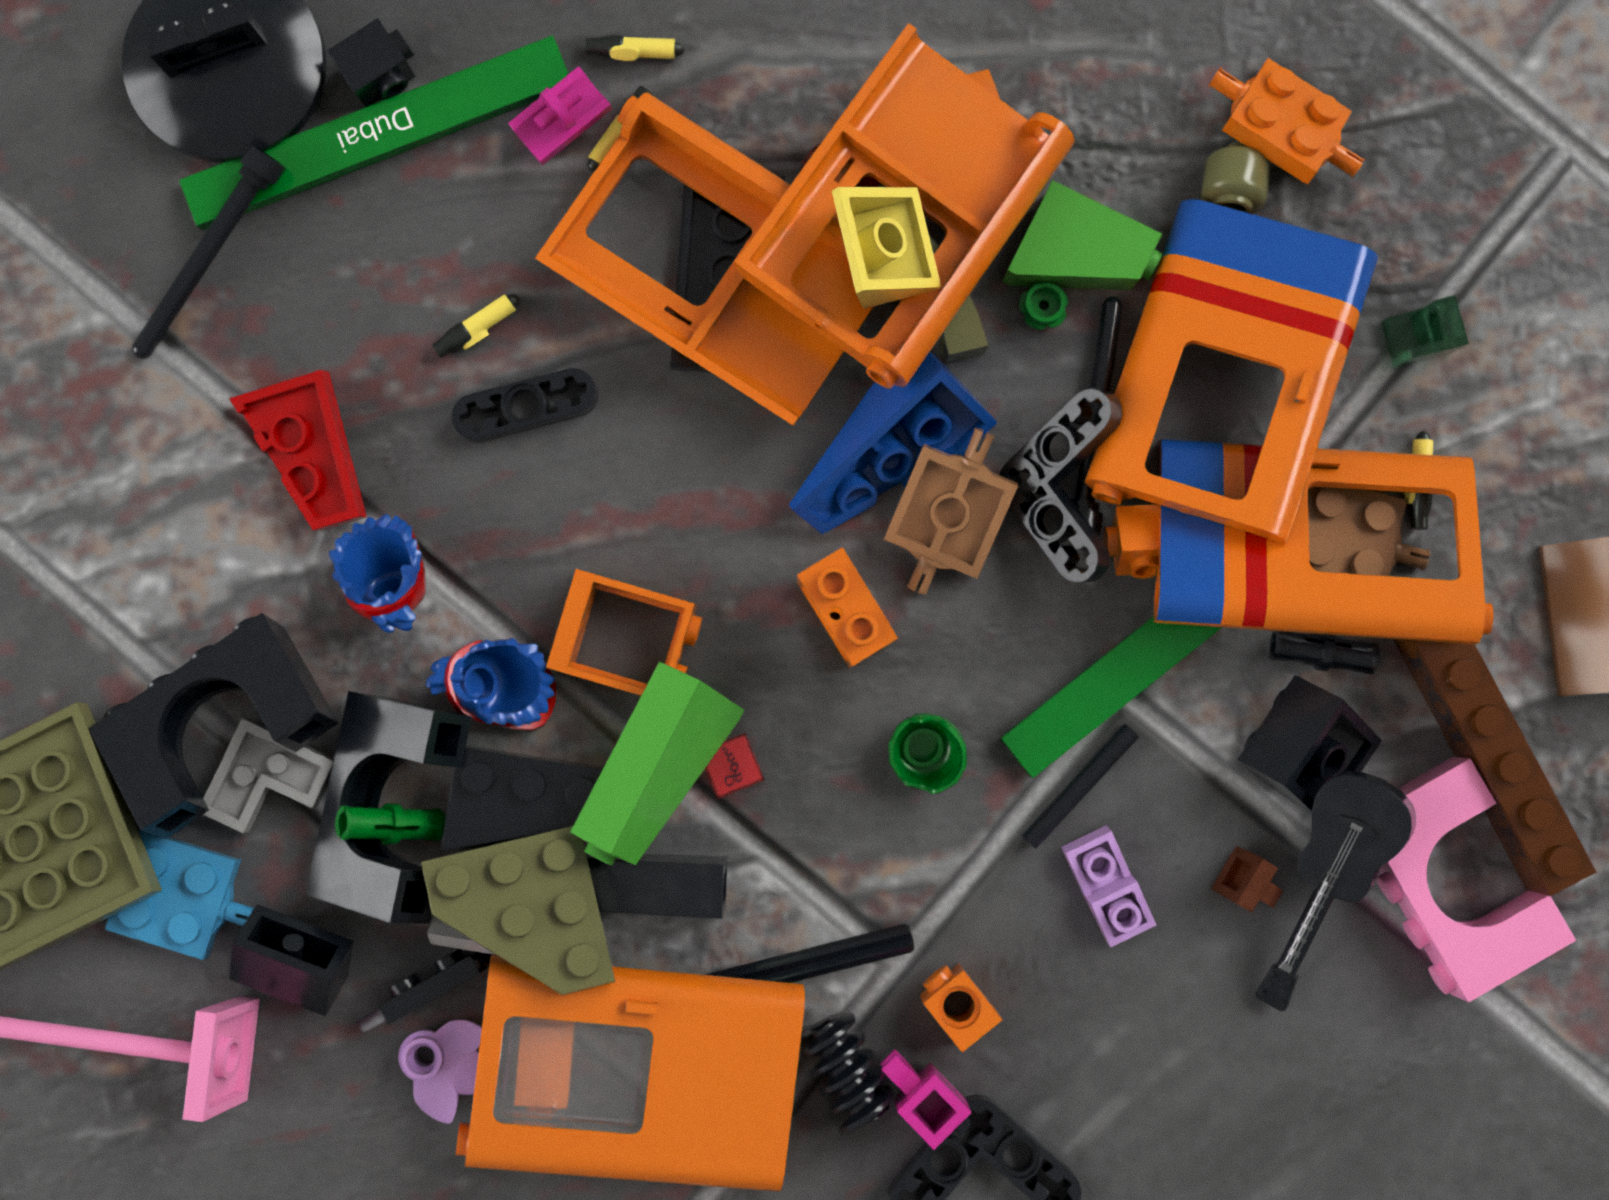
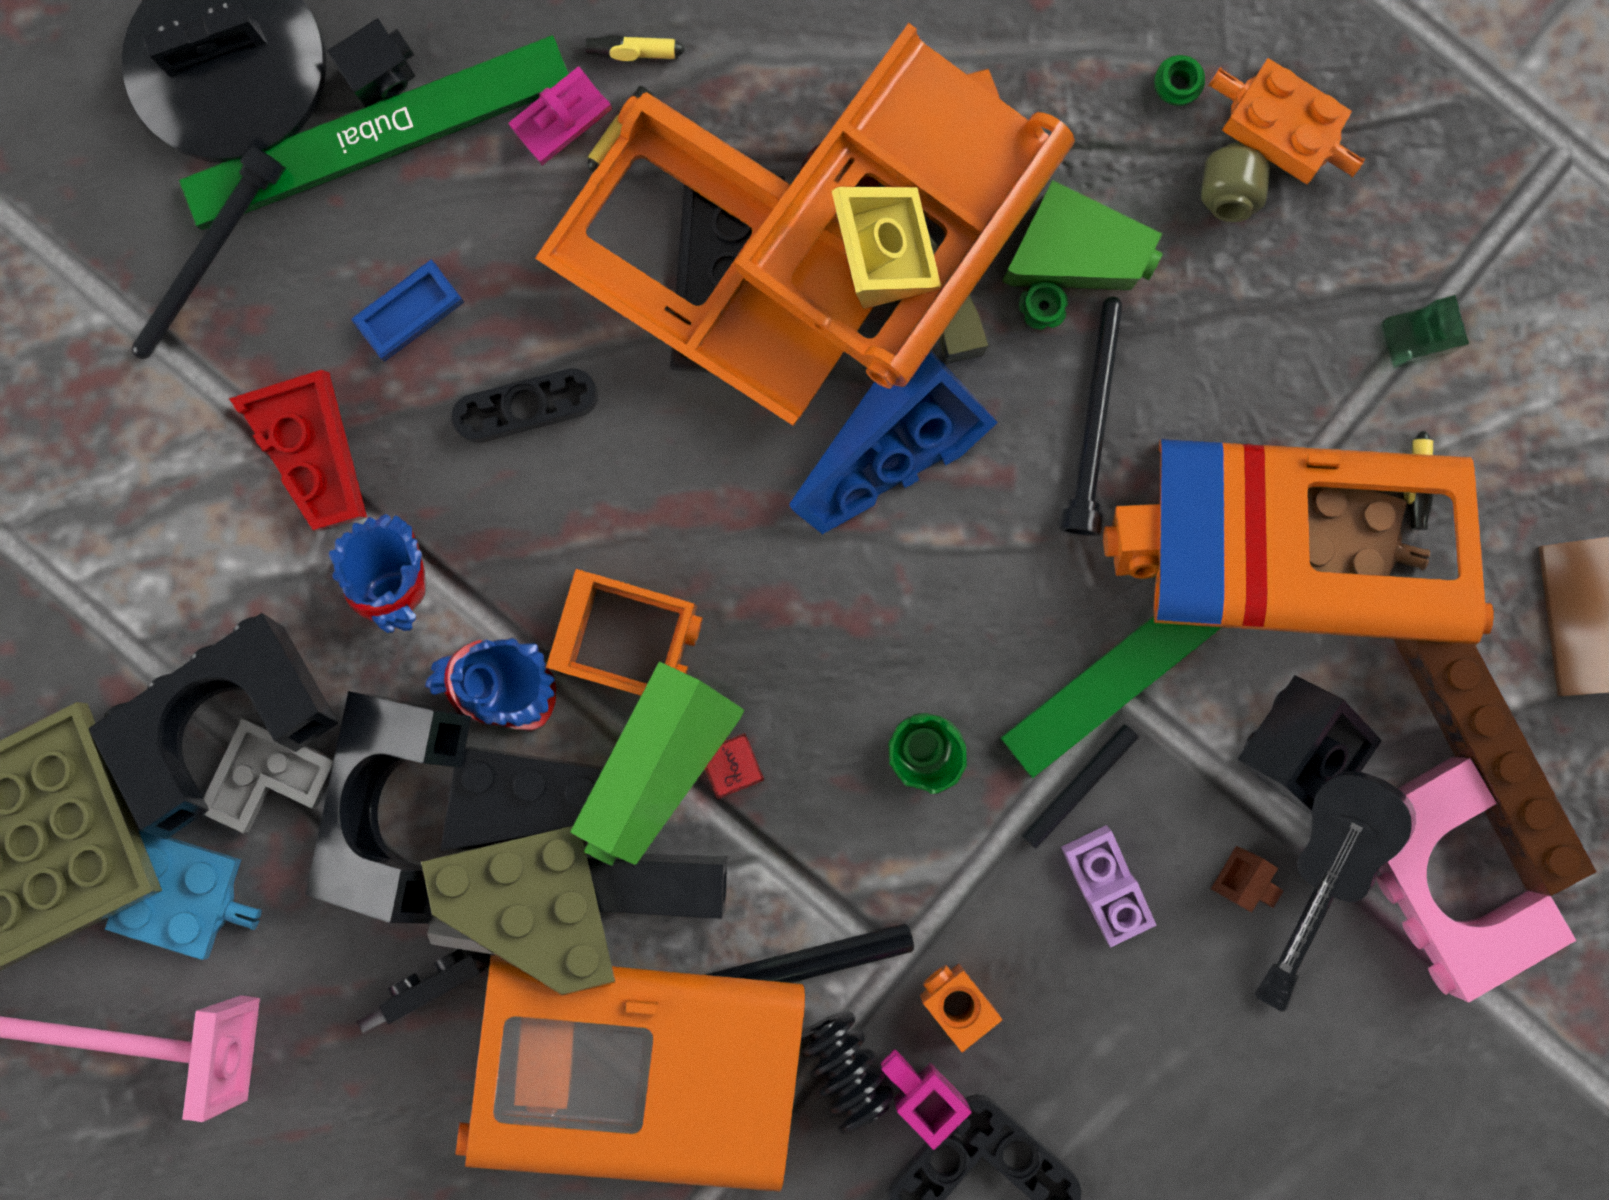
black brick [229,904,354,1016] -> none
green pin [335,803,445,845] -> none
lavender plate [398,1019,498,1124] -> none
piece [431,294,520,358] -> none
orange window [797,547,898,669] -> none
medium nougat plate [883,428,1018,595] -> none
black beam [999,388,1123,582] -> none
orange piece [1085,199,1378,544] -> none
black pin [1269,631,1380,675] -> none
none -> blue tile [351,259,465,362]
none -> green plate [1154,55,1205,106]

